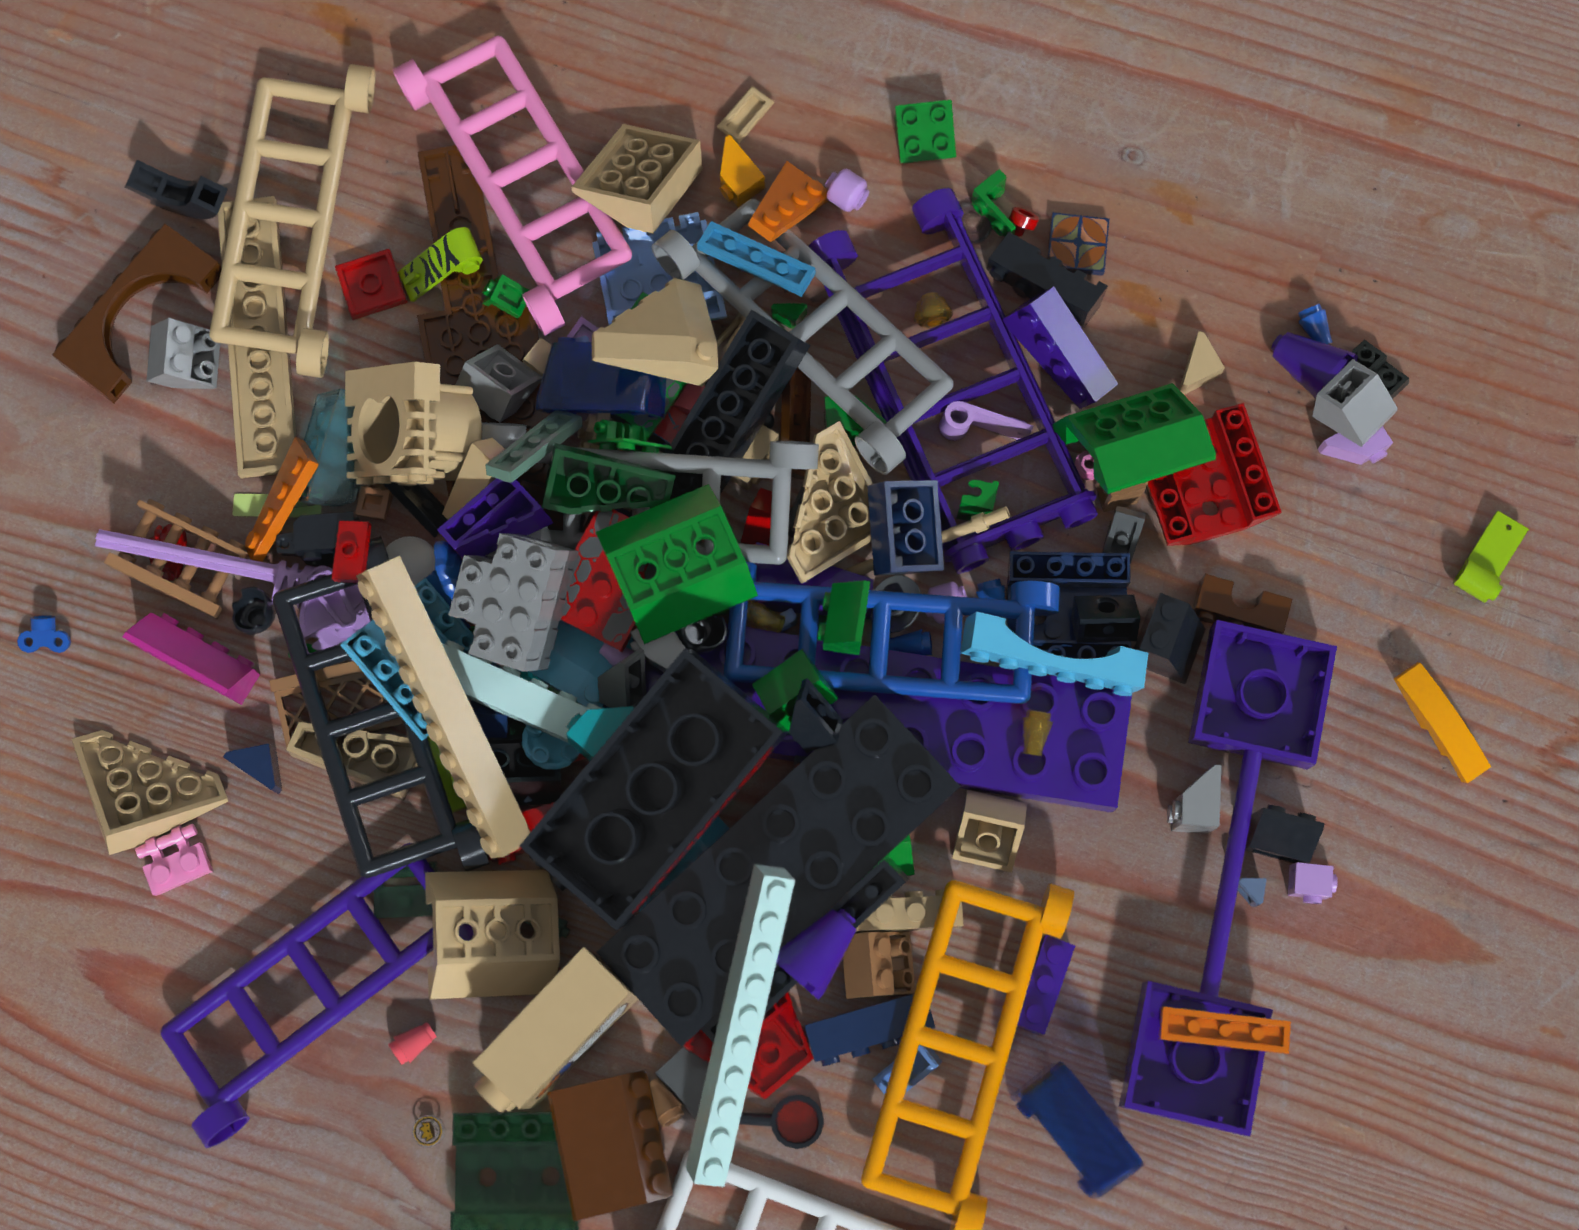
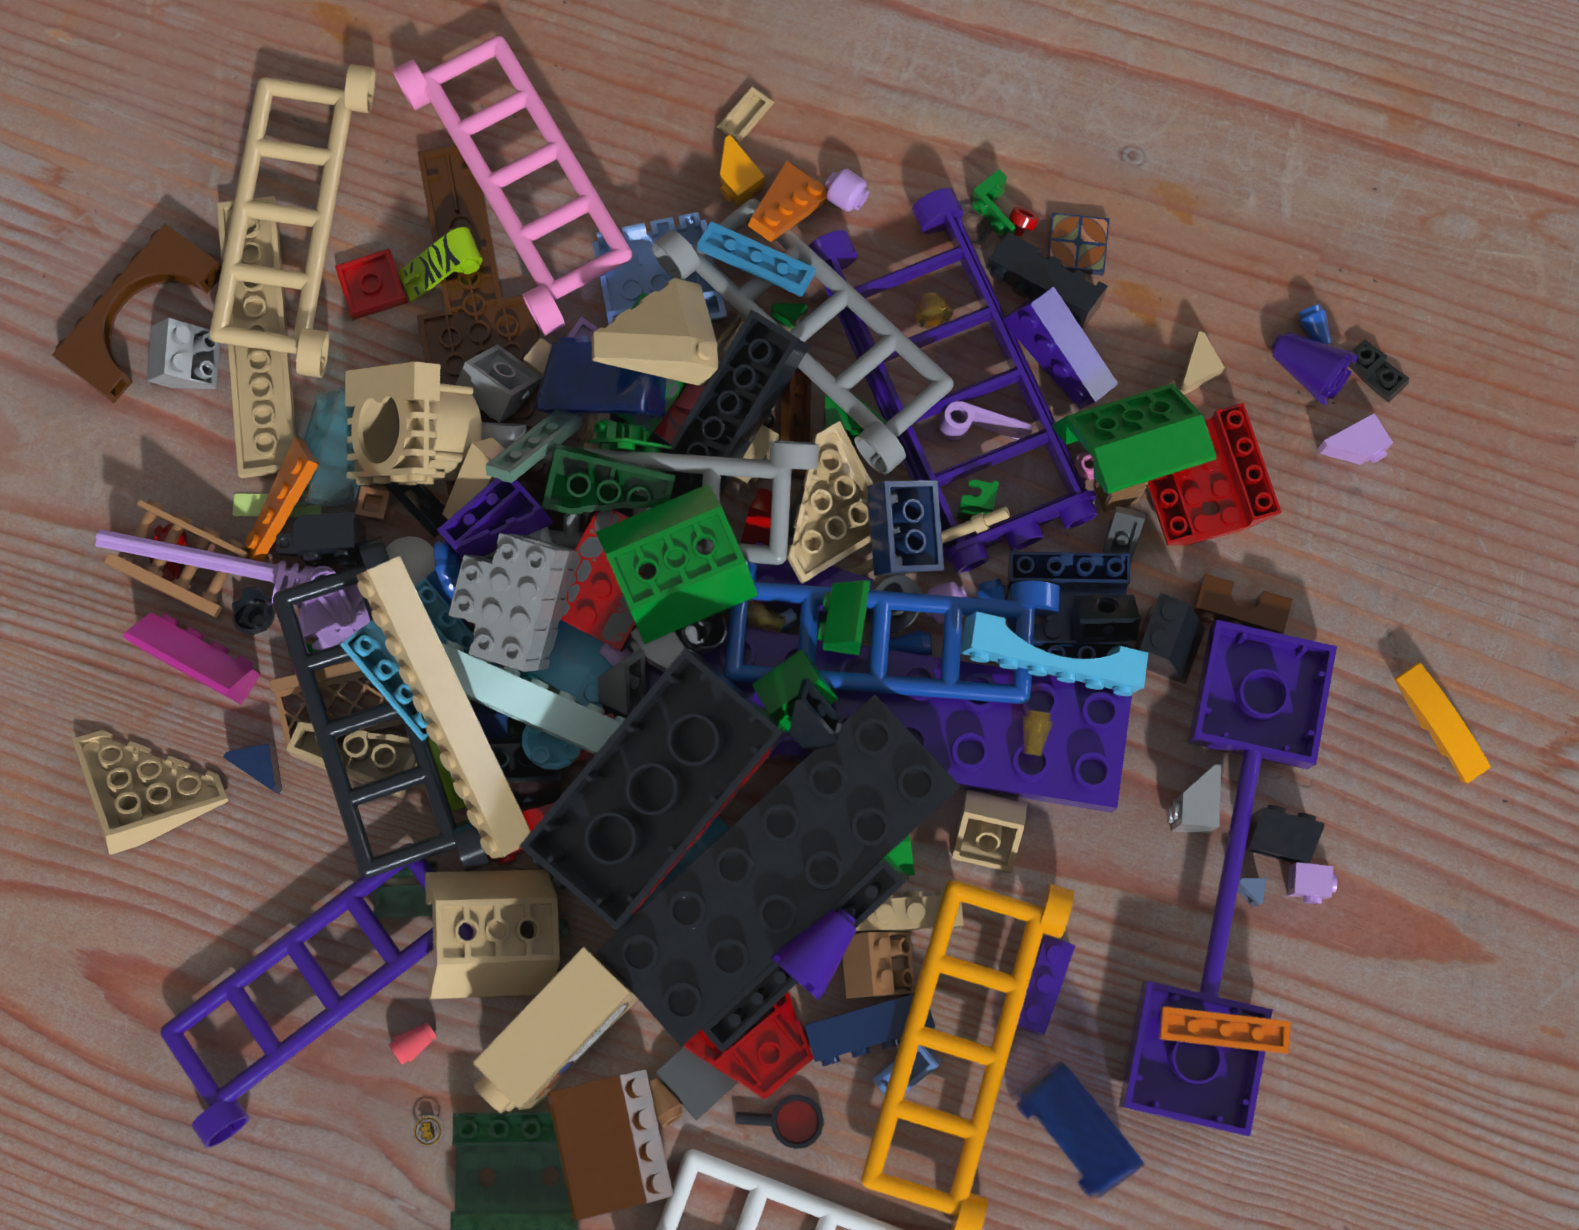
blue piece [17,615,71,653] -> none
black arch [124,160,228,219] -> none
bright pink plate [135,823,213,896] -> none
red plate [331,521,372,583] -> none
green bracket [482,274,529,318] -> none
teal slope [566,707,634,761] -> none
tan slope [571,124,702,234] -> none
light aqua brick [685,864,795,1187] -> none
green hinge [895,100,956,163] -> none
light grey slope [1312,359,1398,447] -> none
lime door [1453,511,1529,603] -> none

